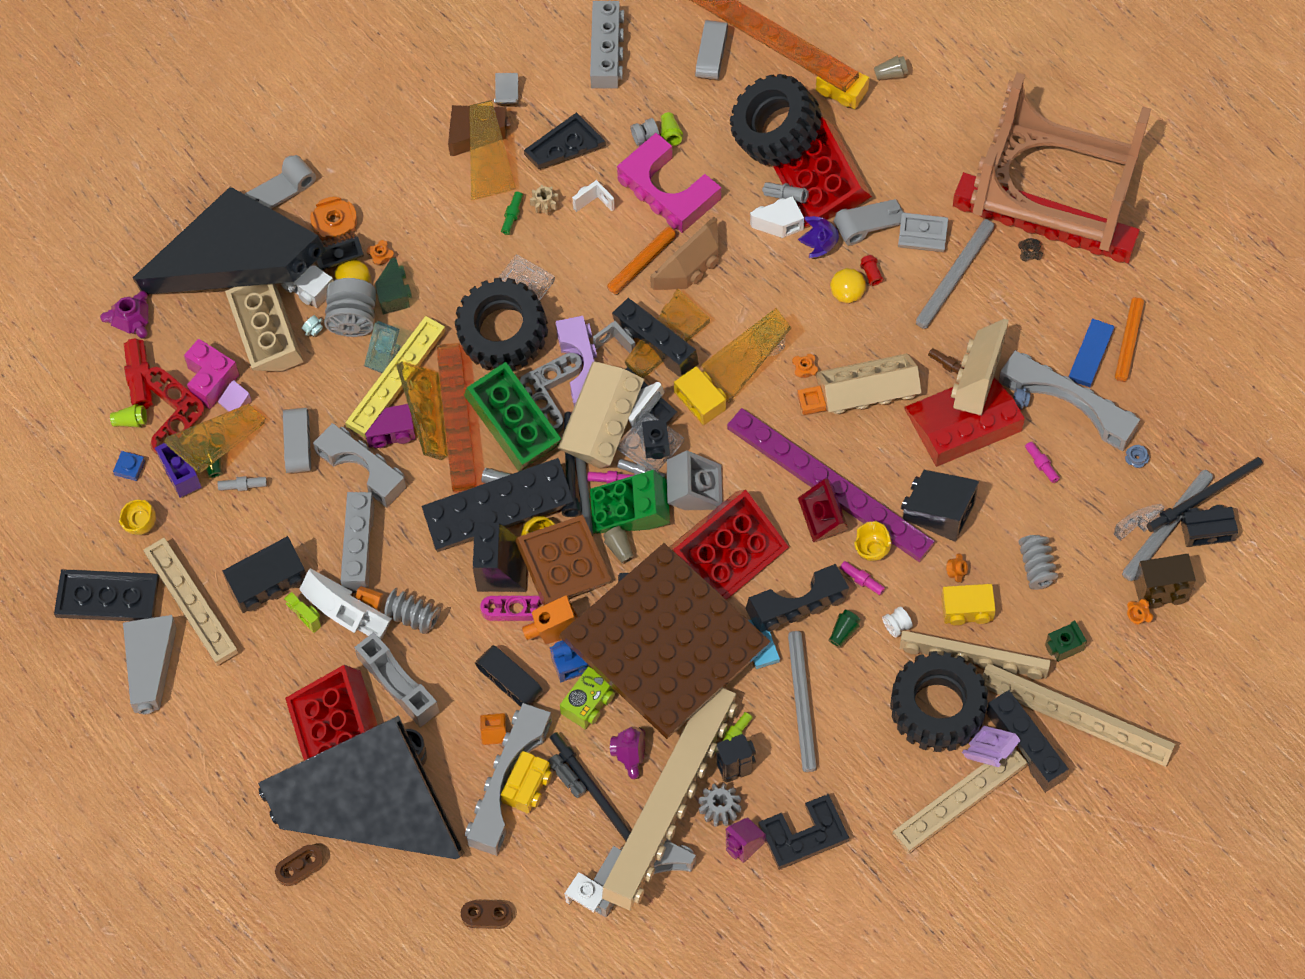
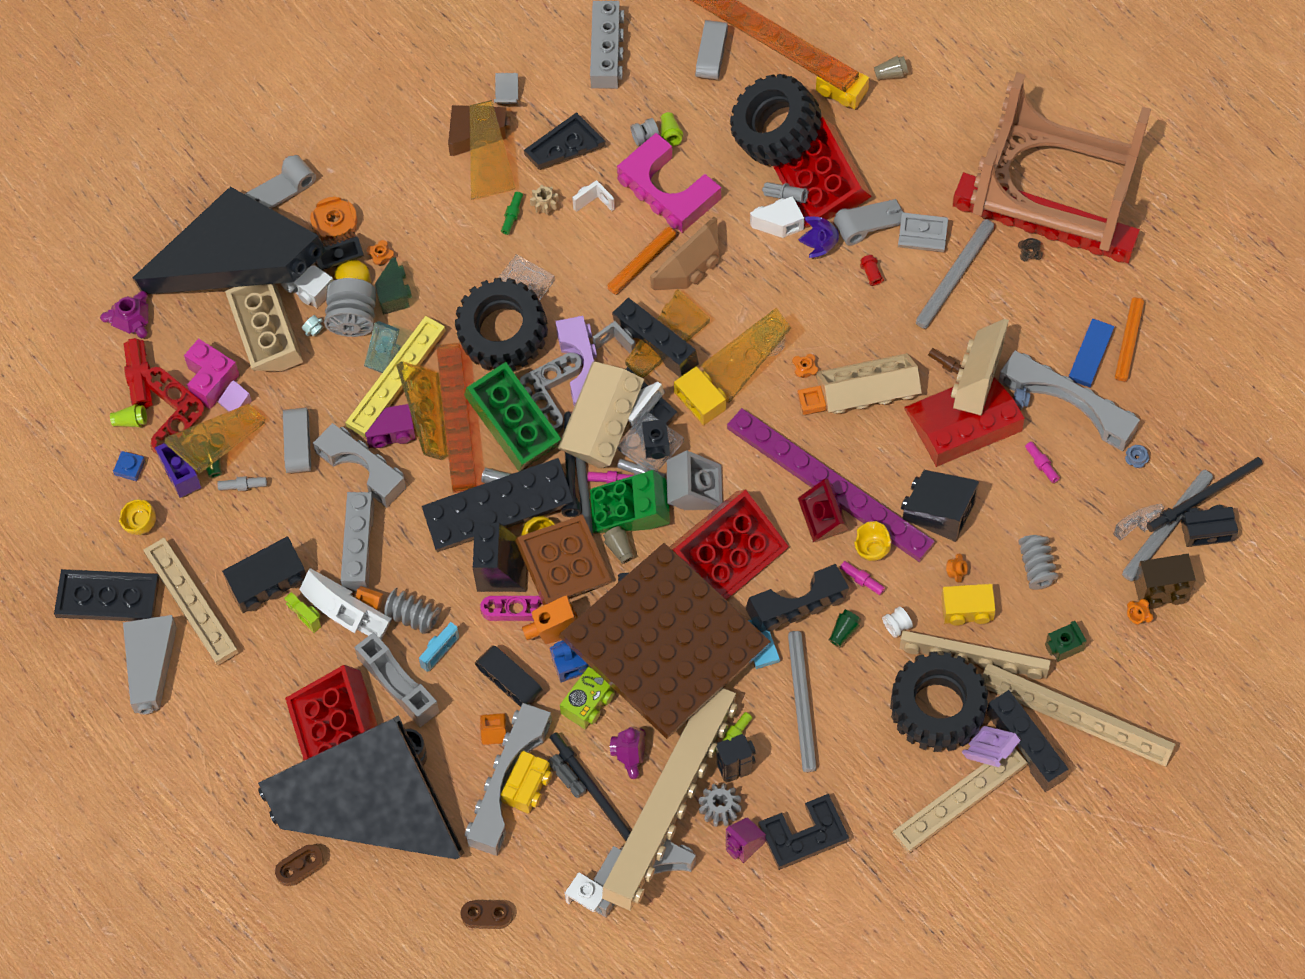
yellow hair [830,268,866,303] -> none
none -> medium azure plate [419,622,459,672]

